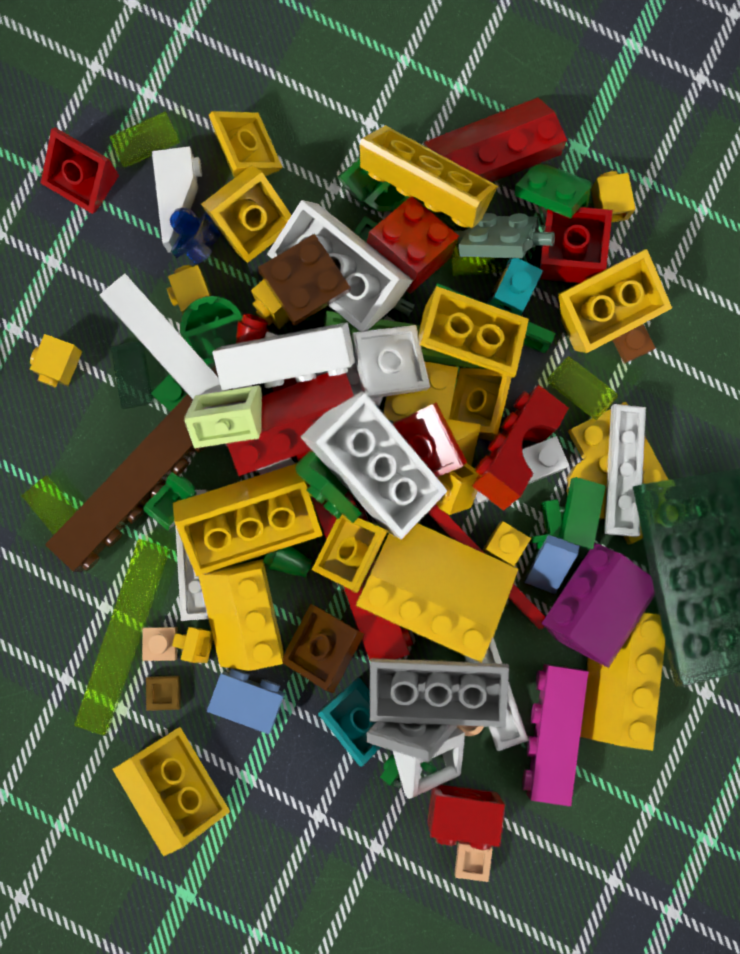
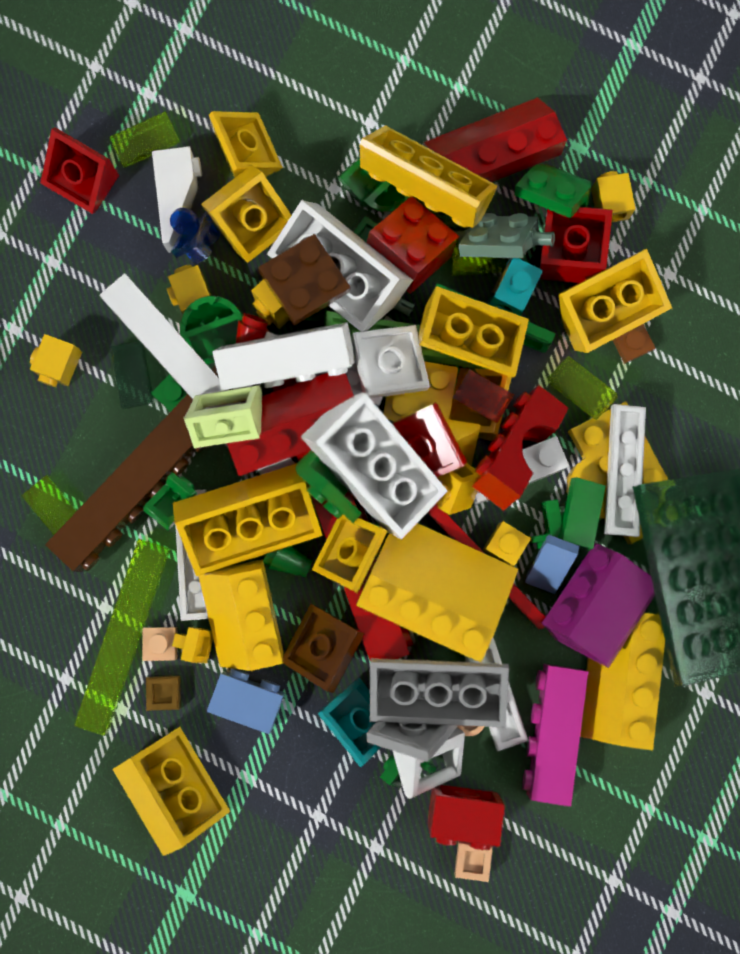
none -> clear red slope [453,366,514,423]

